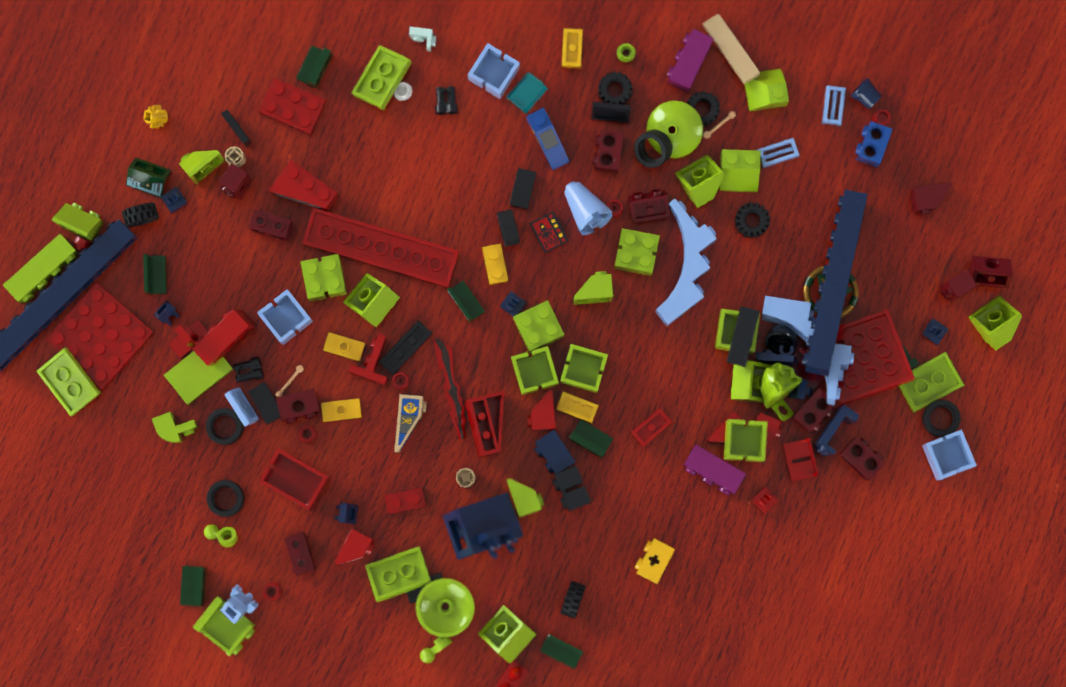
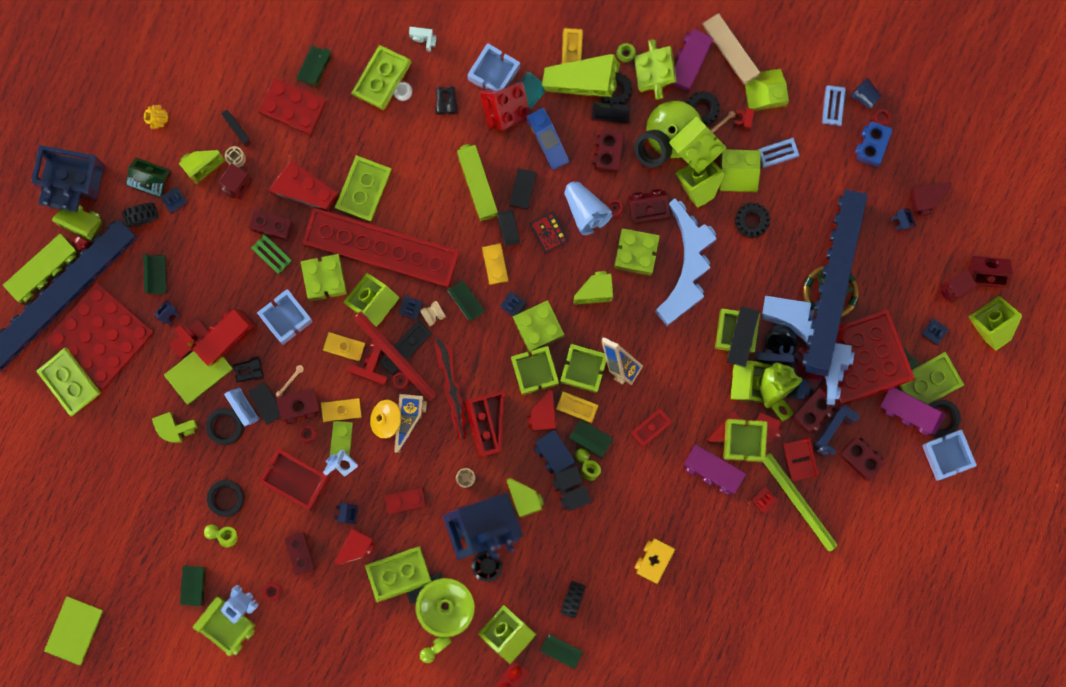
none -> dark blue piece [31,145,105,213]
none -> lime tile [44,596,104,665]
none -> bright green tile [251,234,292,275]
none -> light blue bracket [323,449,358,476]
none -> lime plate [330,421,353,461]
none -> lime plate [335,155,392,222]
none -> red axle [353,311,437,401]
none -> yellow dish [370,400,401,438]
none -> dark blue tile [398,296,423,320]
none -> tan wheel [420,301,446,327]
none -> lime slope [457,144,498,222]
none -> black helmet [472,550,503,582]
none -> red bracket [480,82,531,130]
none -> lime slope [542,54,620,97]
none -> lime plate [574,448,601,481]
none -> slope [602,338,643,385]
none -> lime plate [634,40,677,99]
none -> lime piece [669,116,727,174]
none -> red tile [734,108,754,131]
none -> lime axle [763,453,838,551]
none -> magenta brick [880,387,946,435]
none -> dark blue tile [891,209,916,230]

